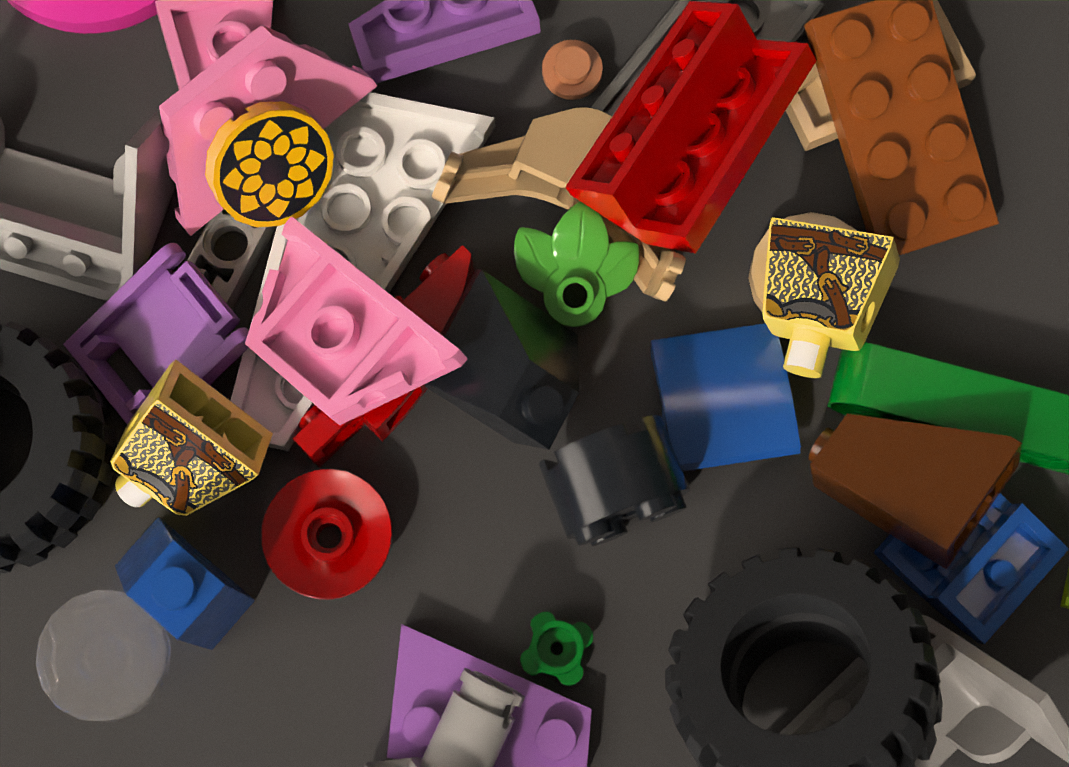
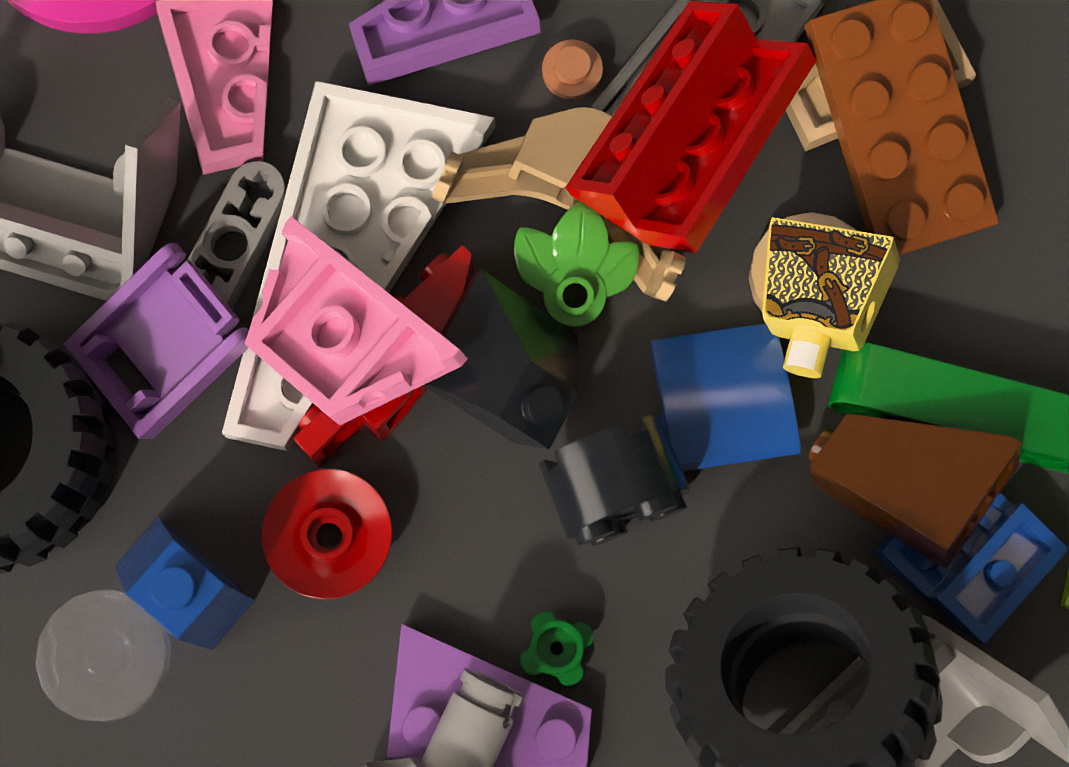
torso [110,359,273,516] -> none
bright pink wing [159,25,377,236] -> none
yellow tile [205,101,334,228] -> none

